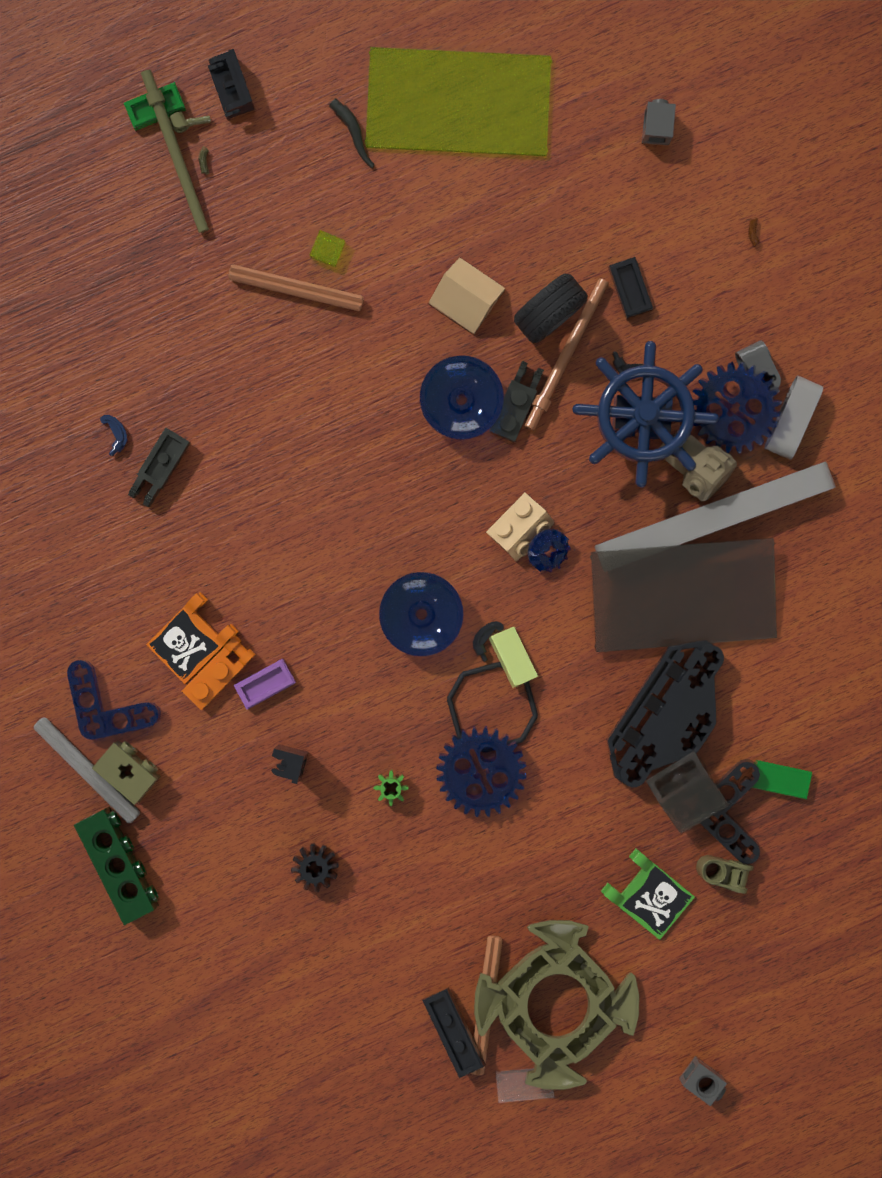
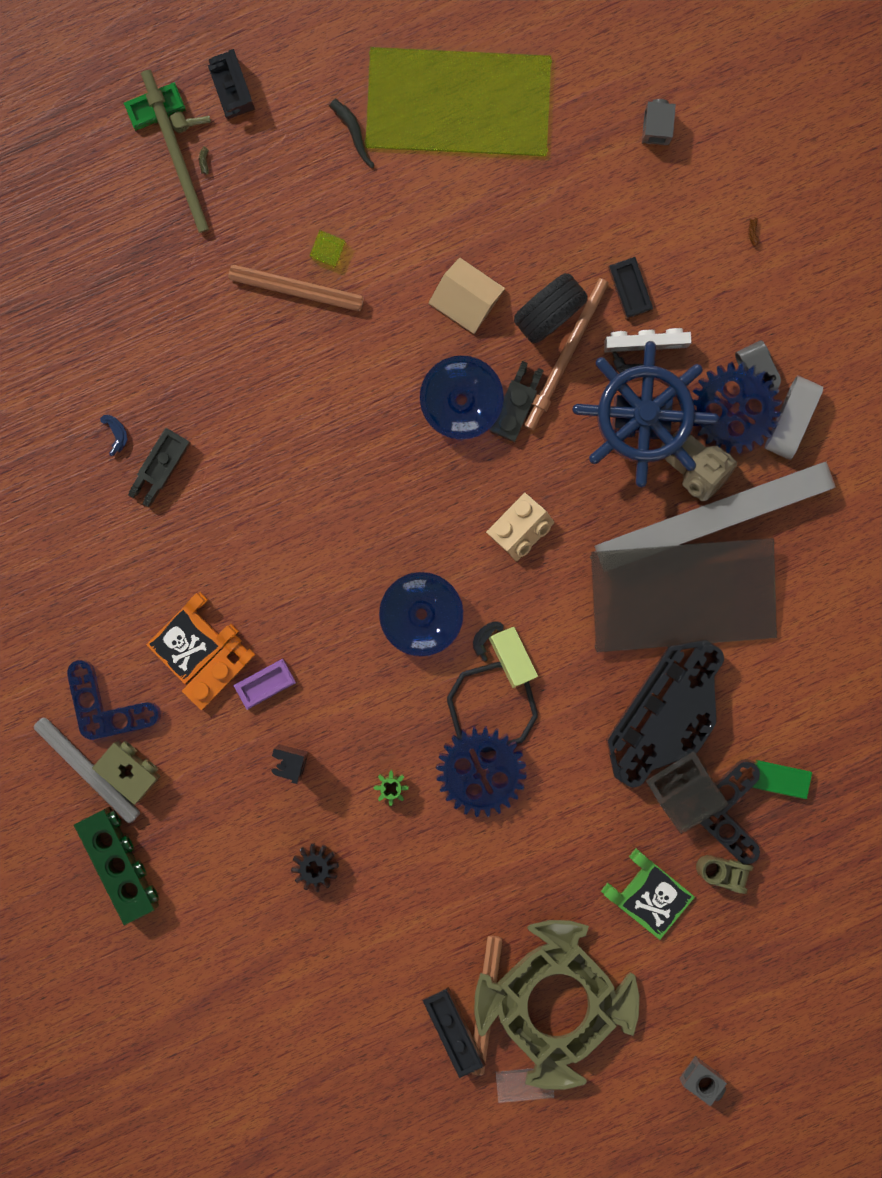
clear blue gear [528,529,571,573] -> none
none -> white plate [604,328,691,352]

